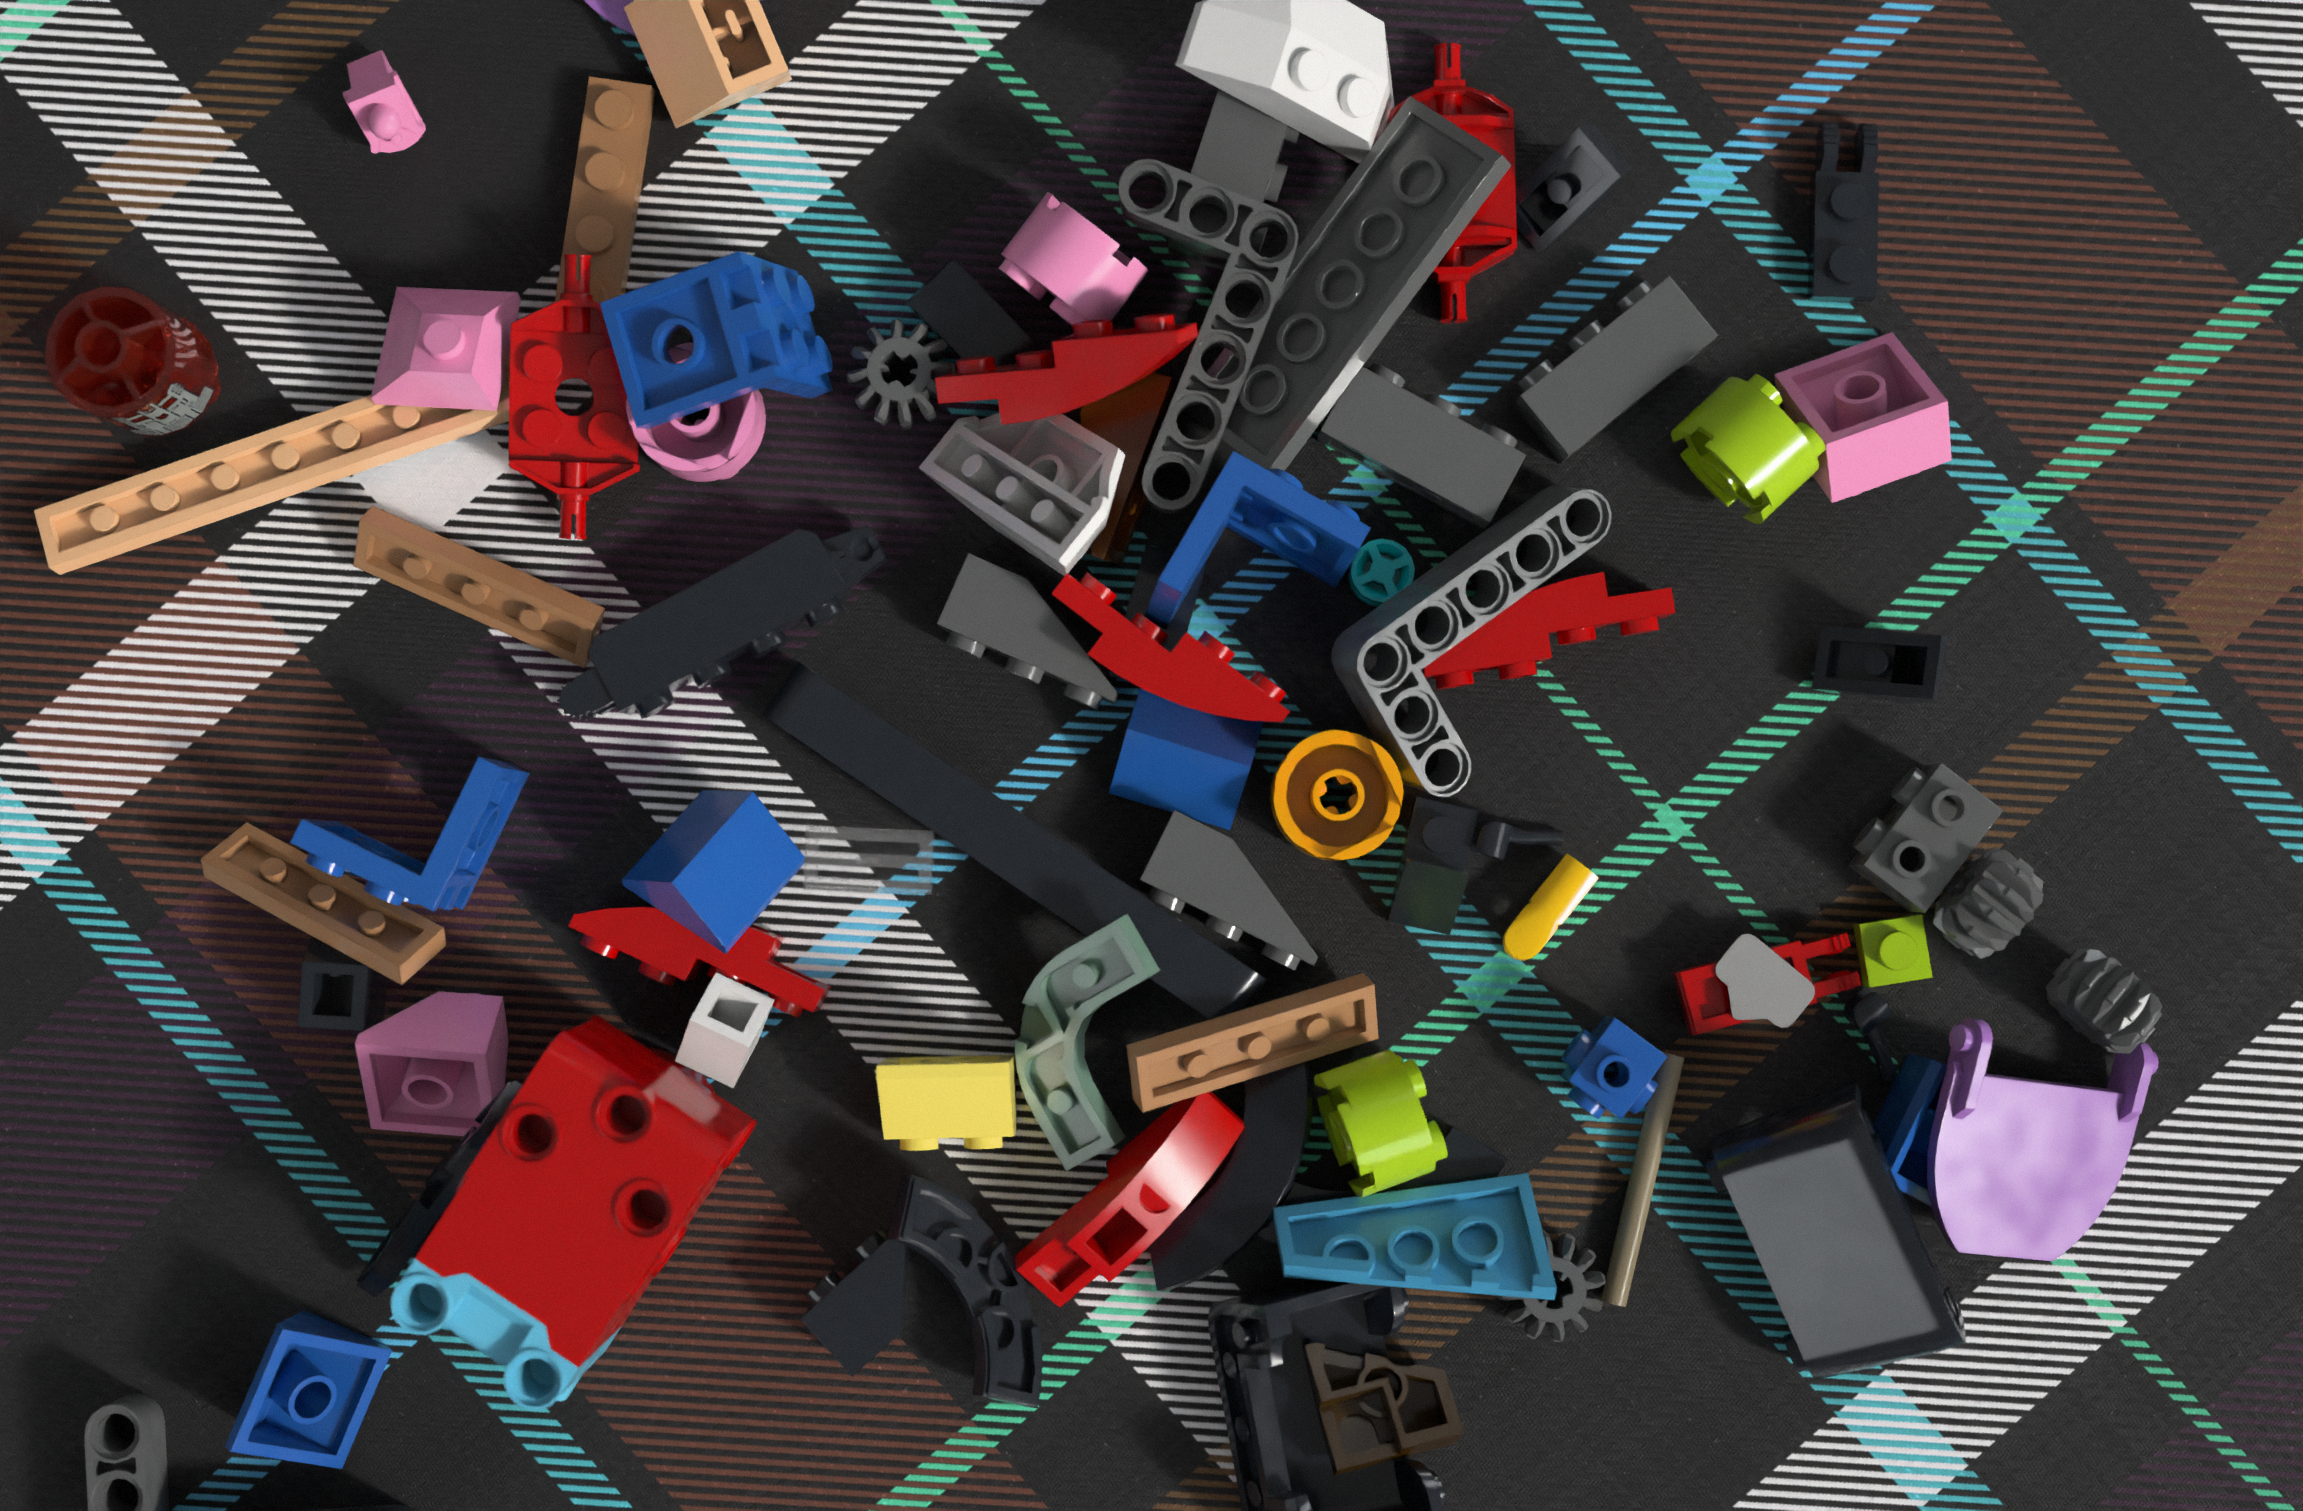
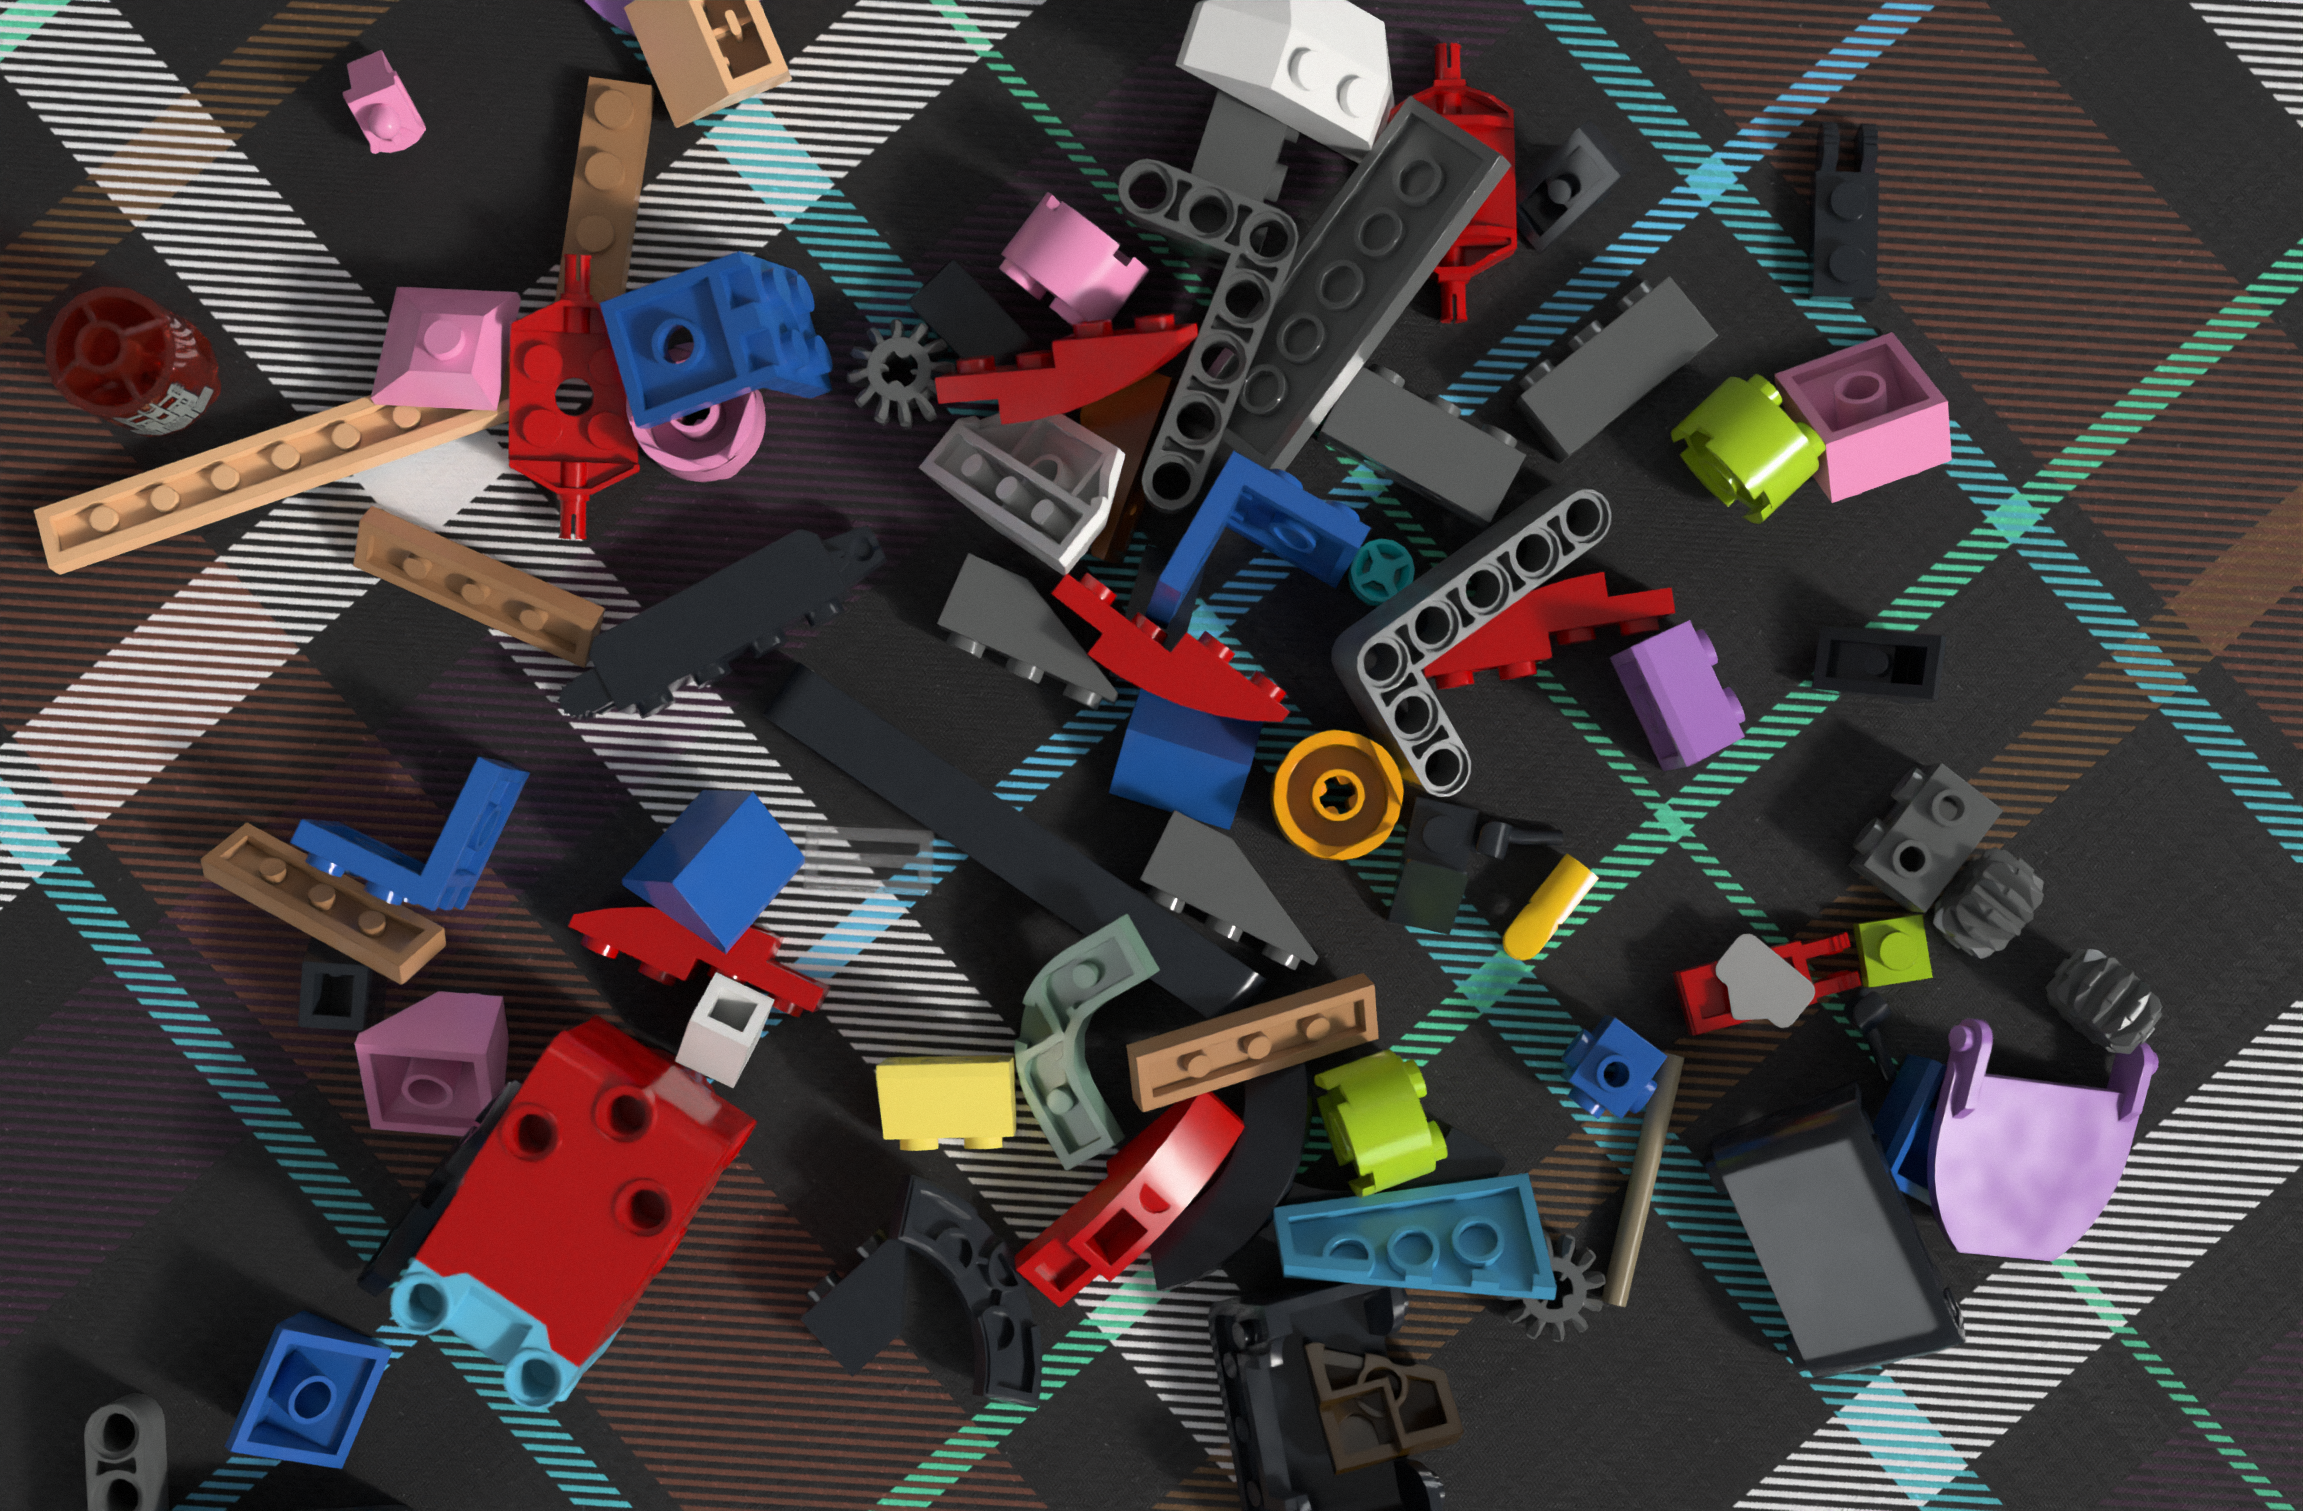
none -> medium lavender slope [1610,620,1745,772]

